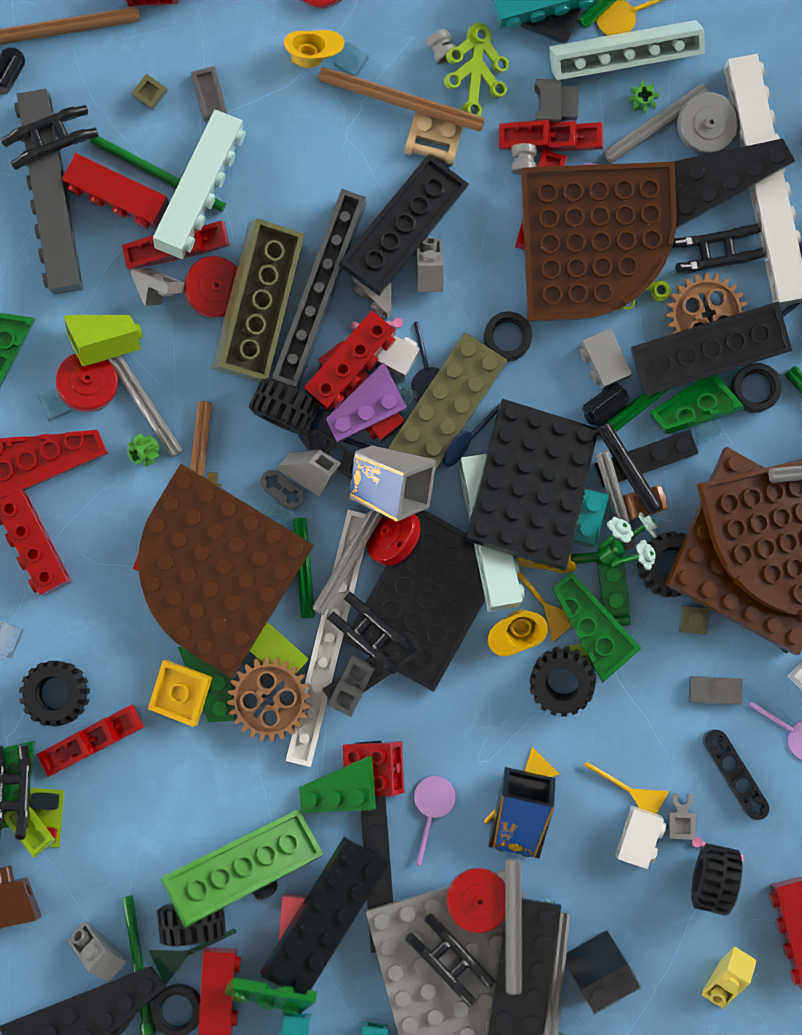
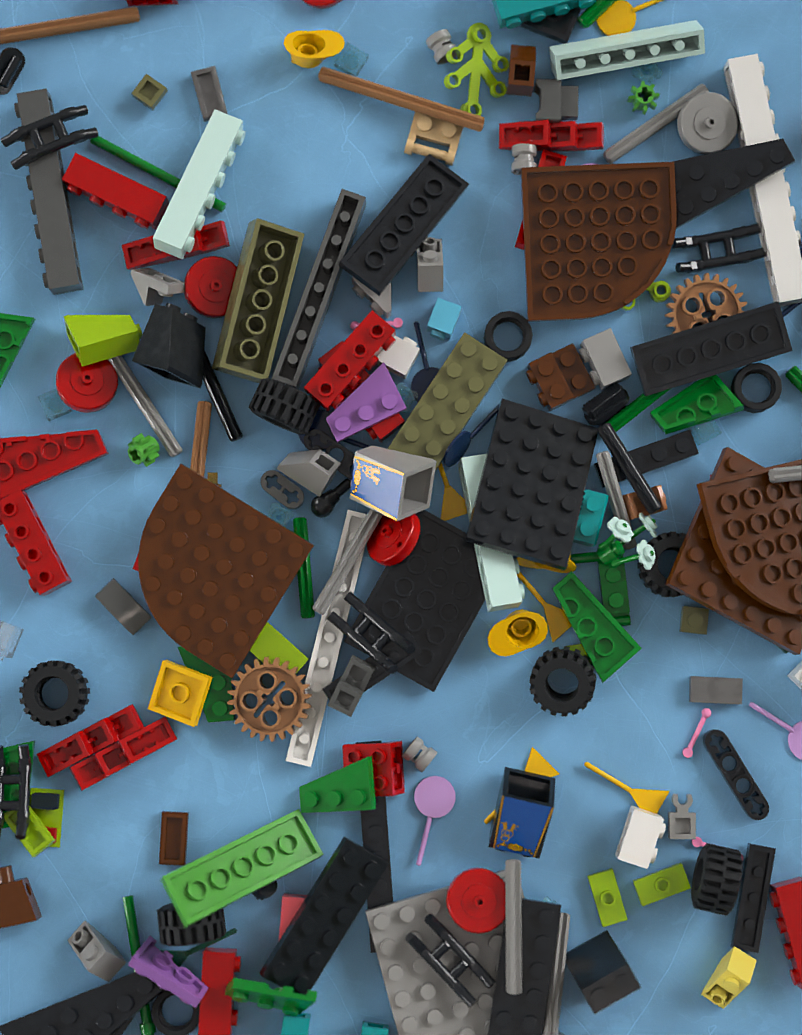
none -> red slope [69,716,177,791]
none -> dark grey slope [95,578,152,635]
none -> medium lavender wing [128,935,208,1008]
none -> black slope [132,303,206,388]
none -> reddish brown tile [159,811,189,866]
none -> black axle [203,350,243,442]
none -> black piece [311,478,351,518]
none -> light grey wheel [402,736,438,772]
none -> medium azure brick [427,298,462,340]
none -> yellow piece [438,463,467,521]
none -> reddish brown slope [506,44,536,97]
none -> reddish brown plate [526,343,596,412]
none -> lime plate [587,868,628,927]
none -> clear light blue plate [632,63,662,86]
none -> lime plate [632,862,691,906]
none -> bright pink hinge [682,708,712,758]
none -> black plate [731,843,776,953]

